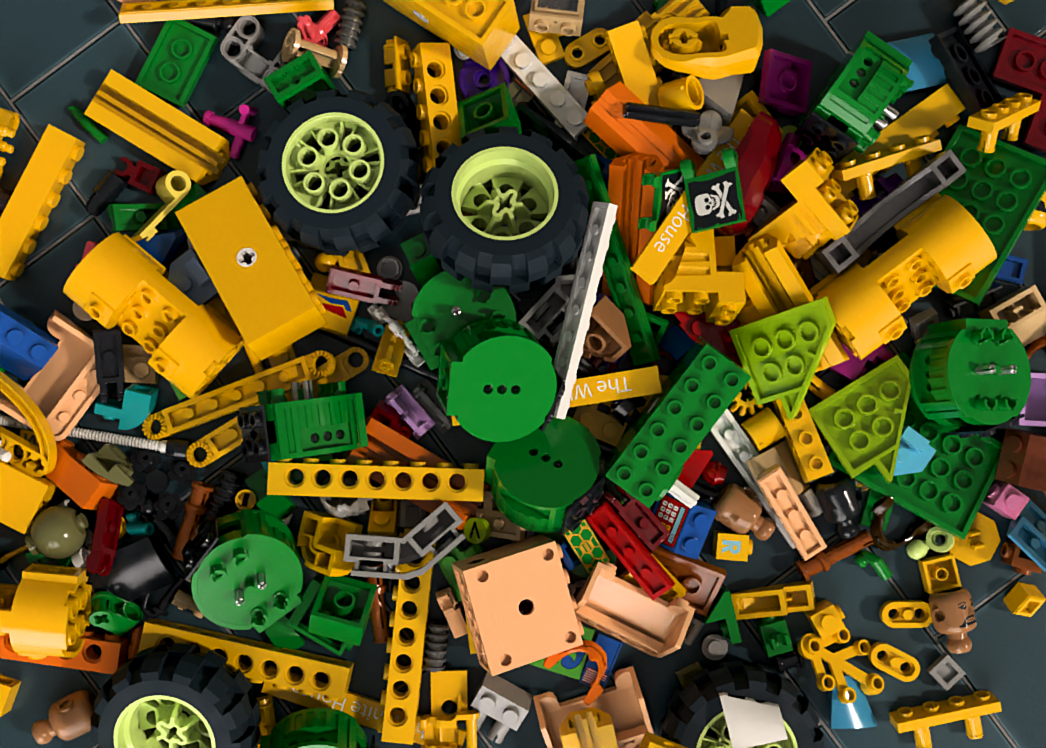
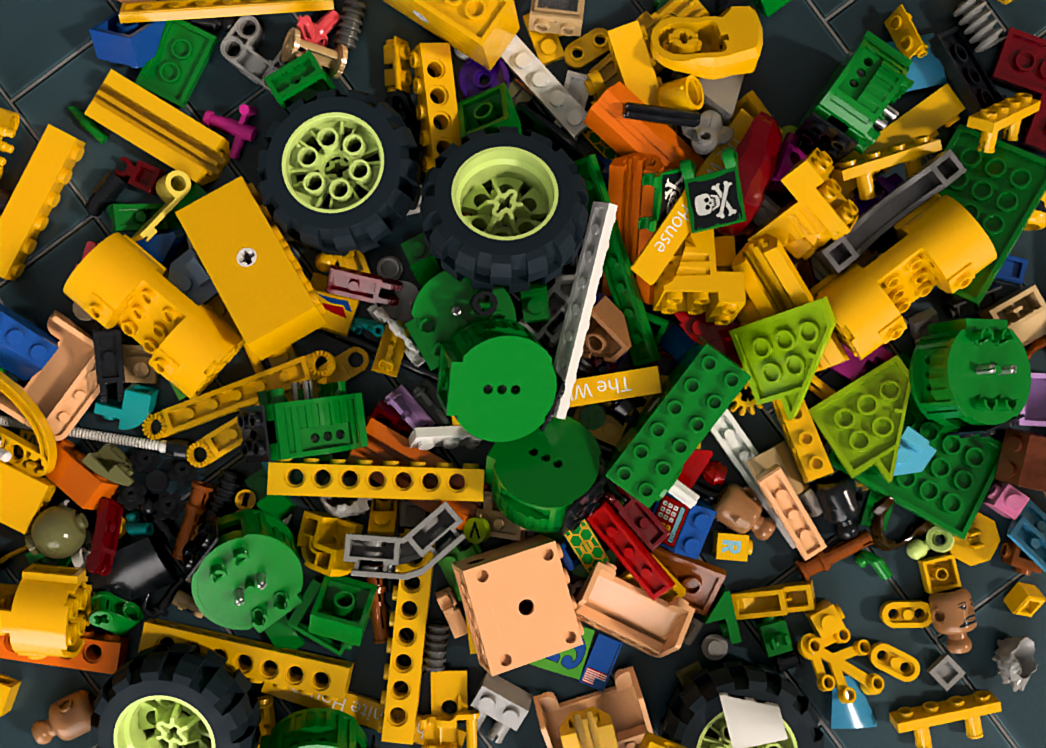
orange piece [127,624,143,659] -> none
orange helmet [543,640,607,706] -> none
yellow piece [741,407,786,452] -> none
magenta plate [758,49,812,117] -> none
none -> blue slope [89,10,166,68]
none -> white plate [408,425,482,450]
none -> black bush [470,291,498,316]
none -> green slope [520,280,551,324]
none -> green piece [579,404,606,430]
none -> yellow hinge [884,4,928,59]
none -> light grey hair [992,636,1038,692]

